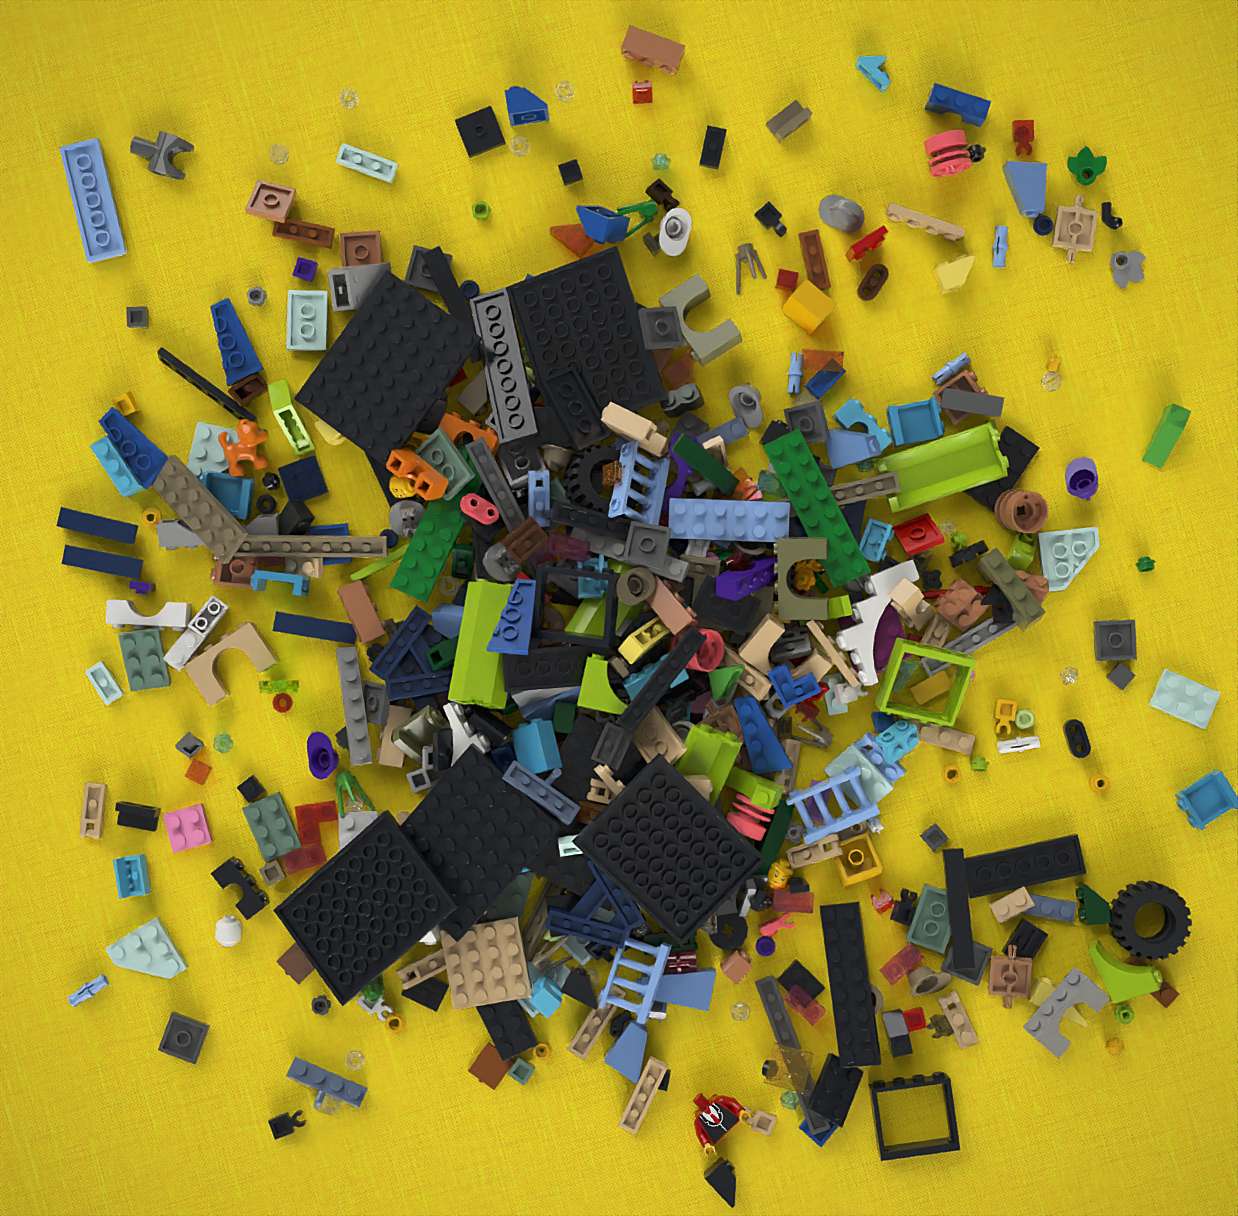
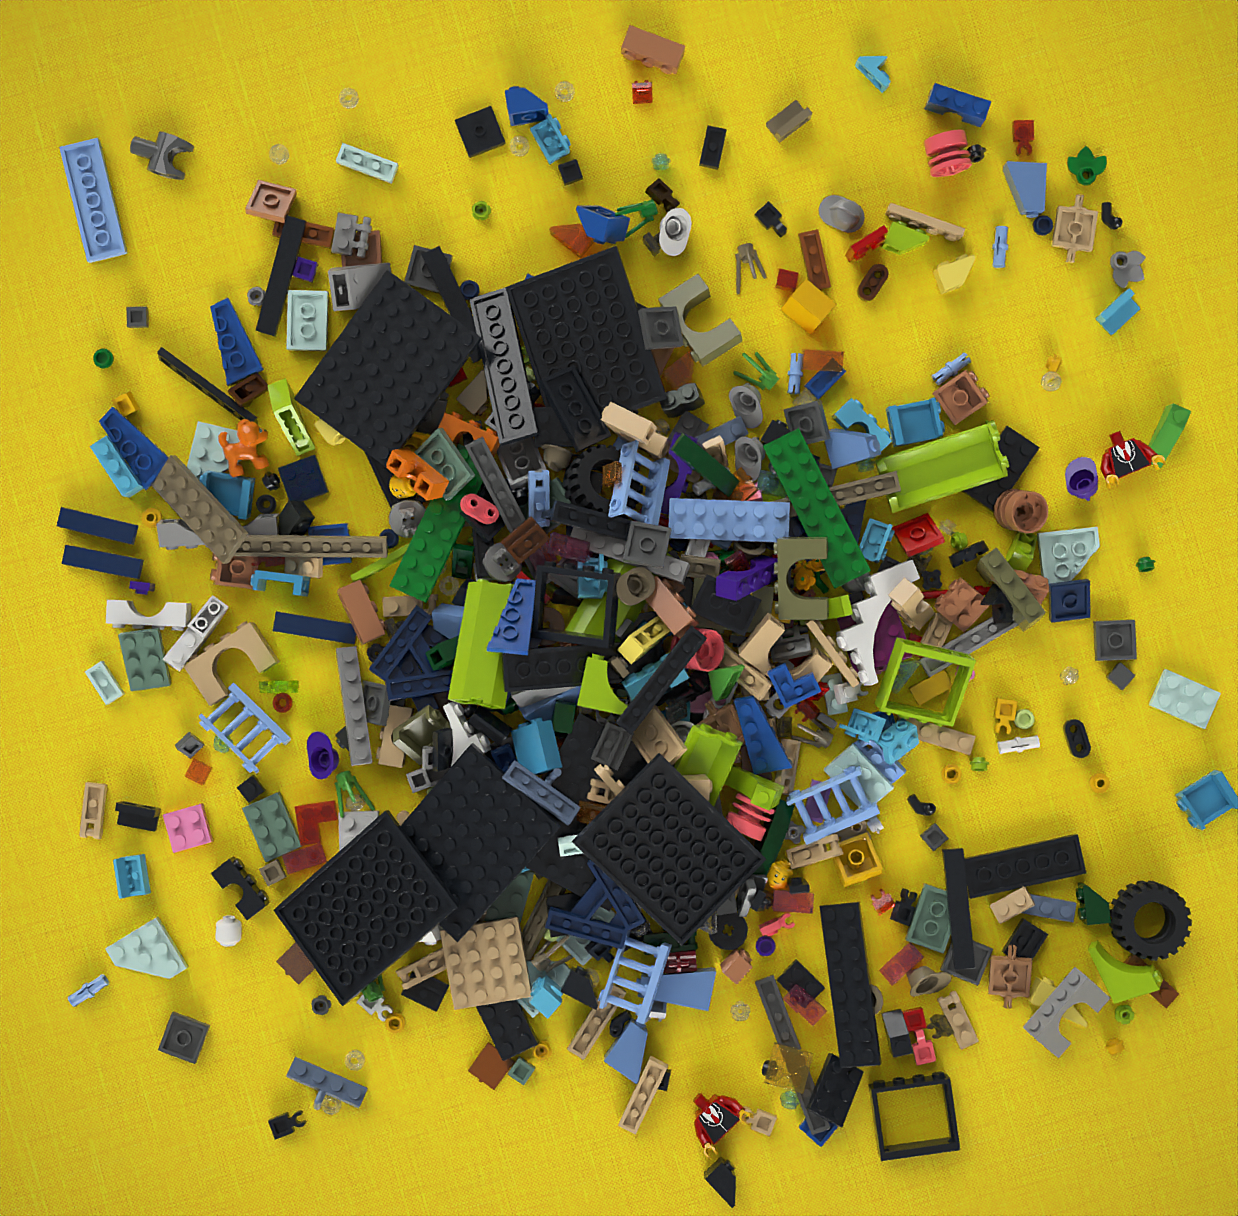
dark grey tile [941,387,1005,417] -> none
none -> green plate [93,349,114,369]
none -> light blue fence [198,682,291,774]
none -> black tile [255,215,307,337]
none -> light grey plate [331,213,372,258]
none -> tan plate [382,594,438,617]
none -> medium azure bracket [530,114,571,165]
none -> bright green plant [733,352,779,391]
none -> light grey piece [735,437,765,482]
none -> dark grey tile [815,712,838,729]
none -> medium azure bracket [839,708,886,743]
none -> lime slope [881,221,930,255]
none -> black arm [907,794,936,816]
none -> coral plate [911,1029,936,1065]
none -> dark blue tile [1049,579,1090,623]
none -> medium azure panel [1095,288,1140,335]
none -> torso [1100,431,1166,489]

